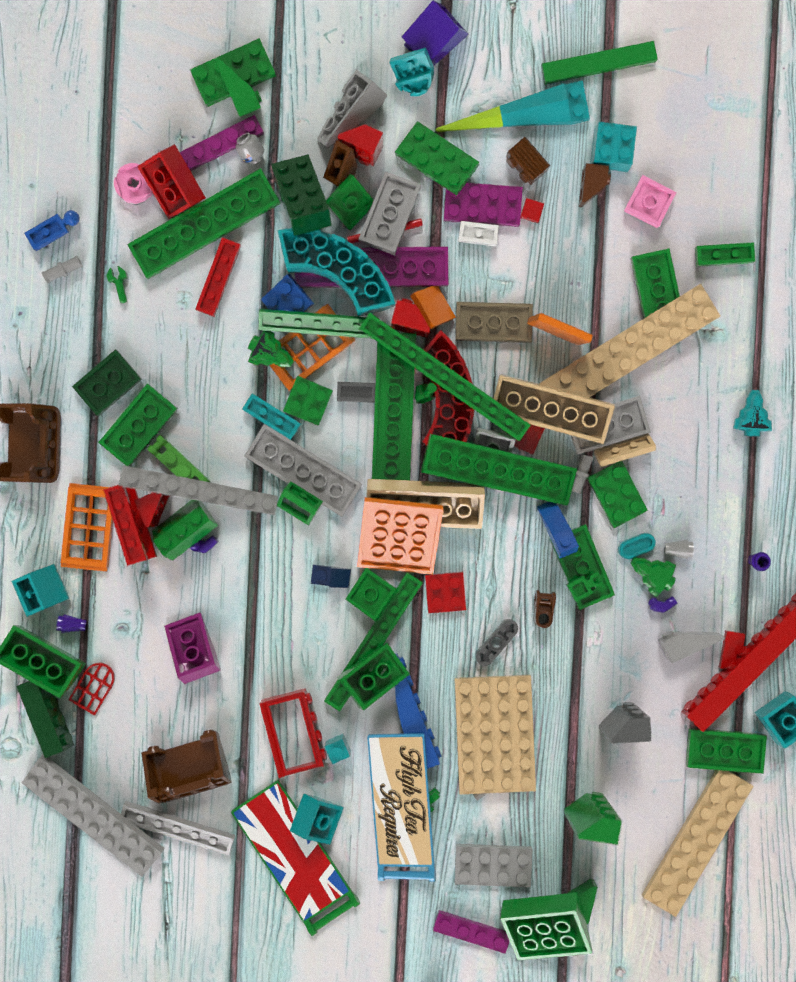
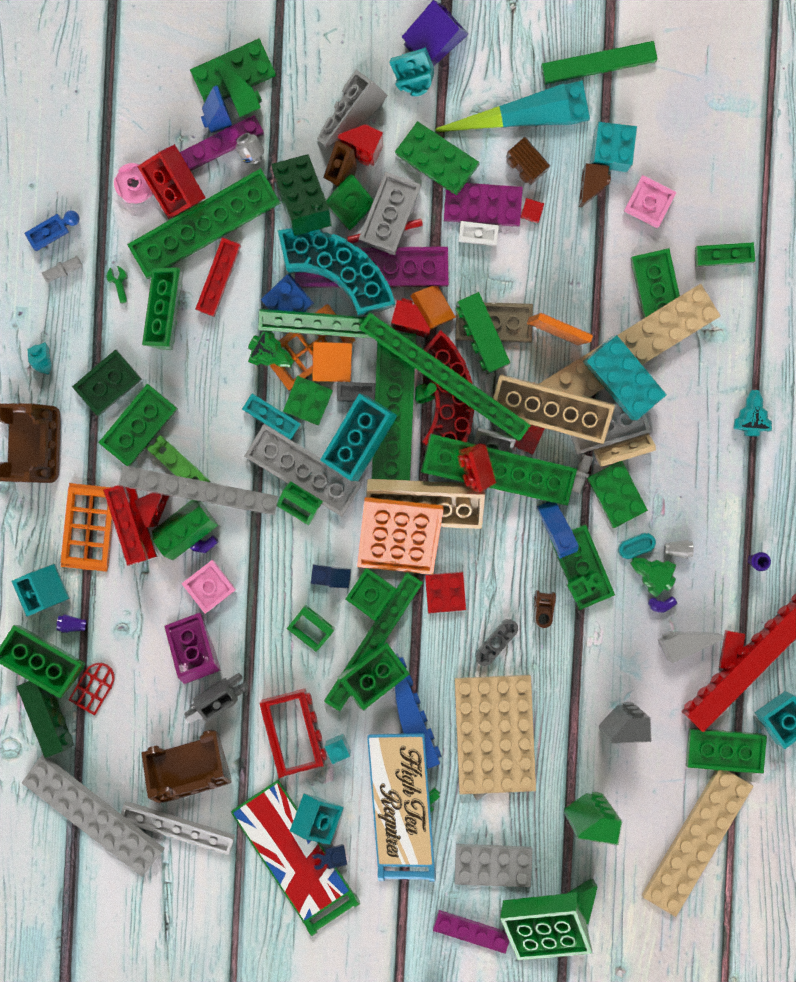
none -> teal plate [27,342,52,375]
none -> green slope [142,268,183,350]
none -> bright pink plate [182,560,237,614]
none -> dark grey hinge [184,673,249,724]
none -> blue slope [201,86,233,133]
none -> green tile [286,605,335,652]
none -> orange tile [312,342,352,382]
none -> dark blue plate [312,844,347,870]
none -> teal brick [320,394,398,481]
none -> green brick [455,292,510,375]
none -> red slope [458,444,496,492]
none -> teal brick [583,335,667,421]

